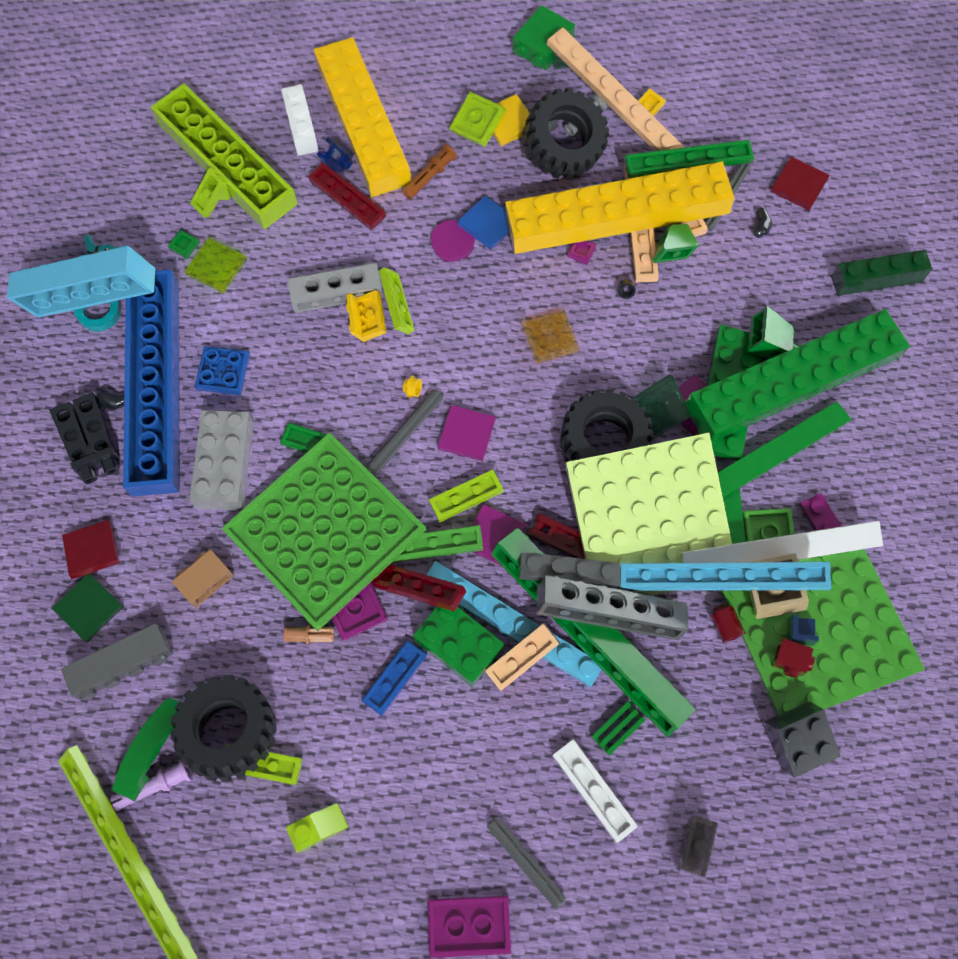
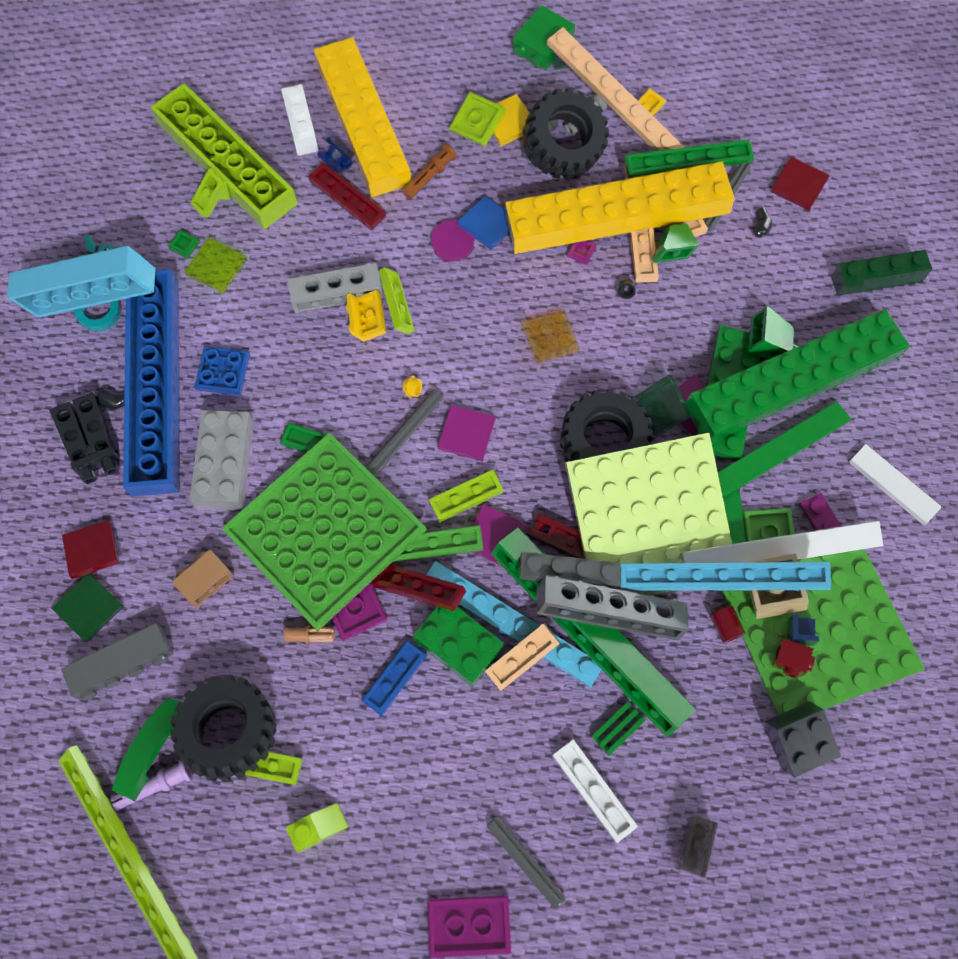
none -> white tile [849,444,941,525]

